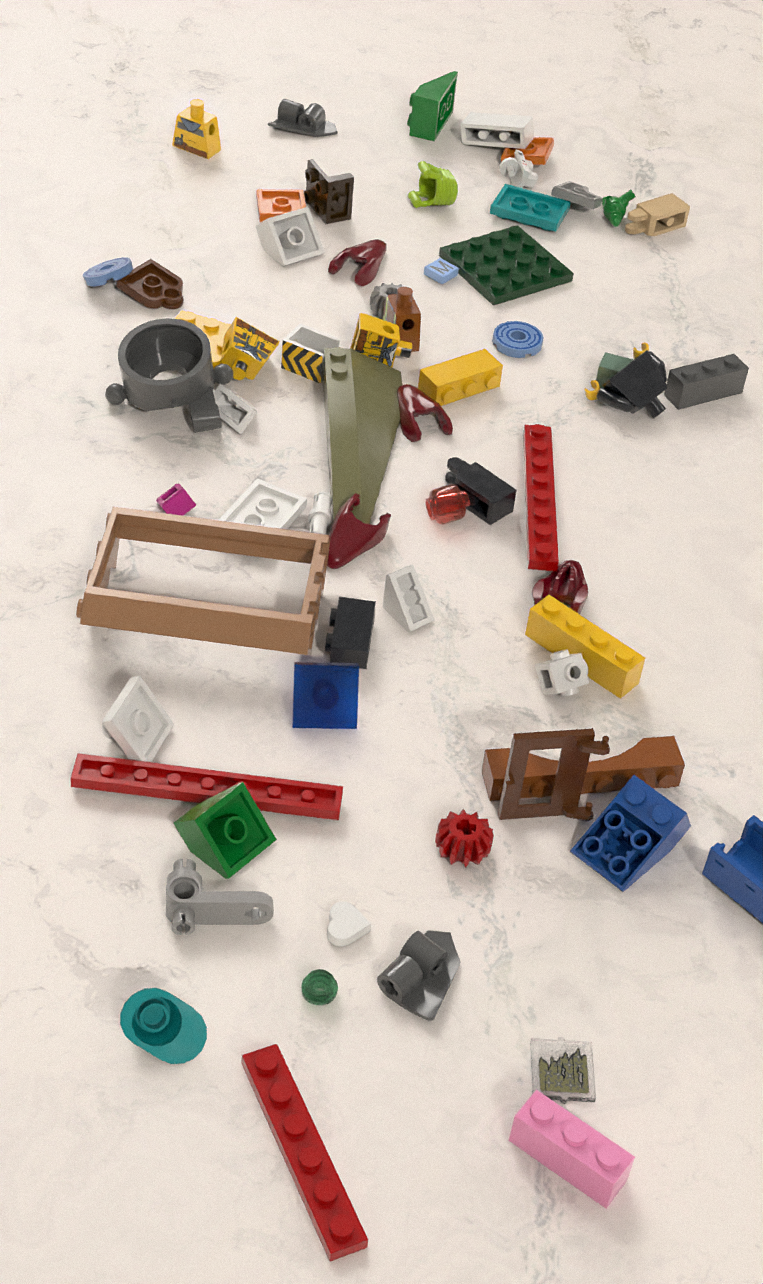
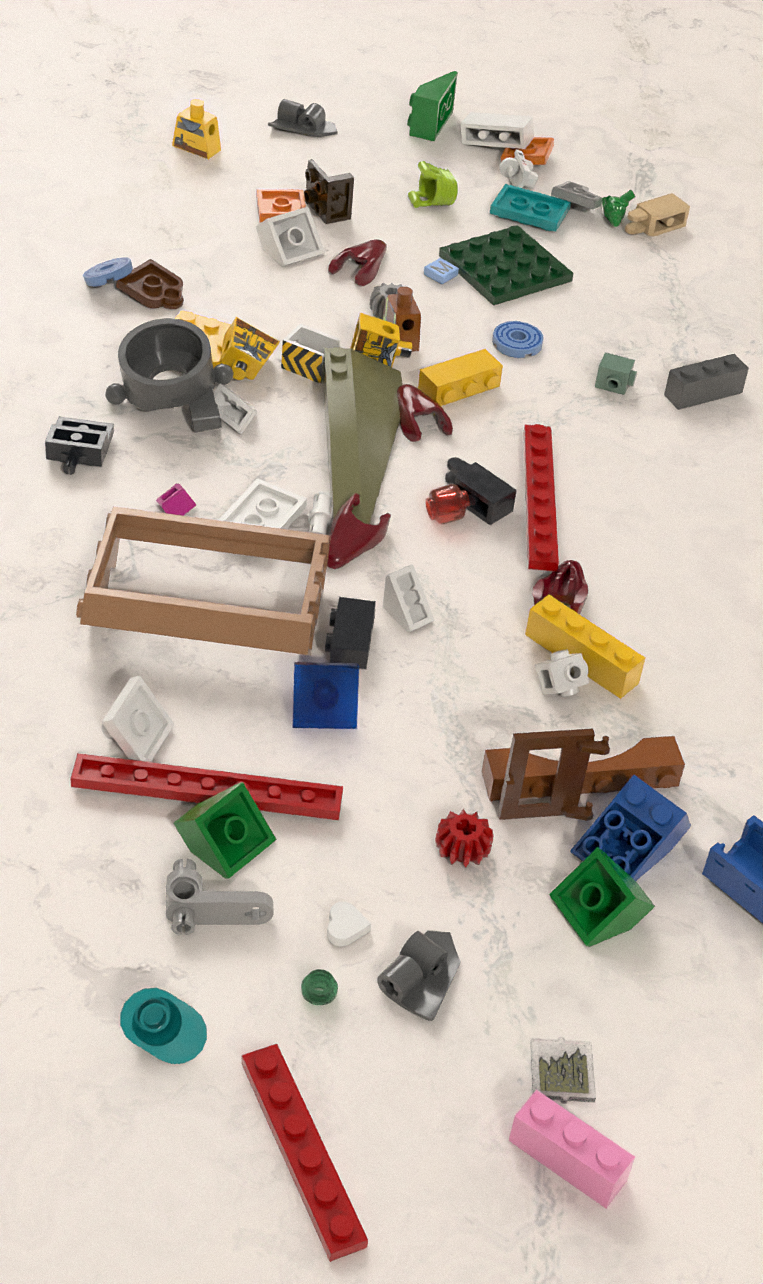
black torso [584,342,667,419] -> none
none -> black plate [45,416,114,475]
none -> green slope [549,848,655,947]

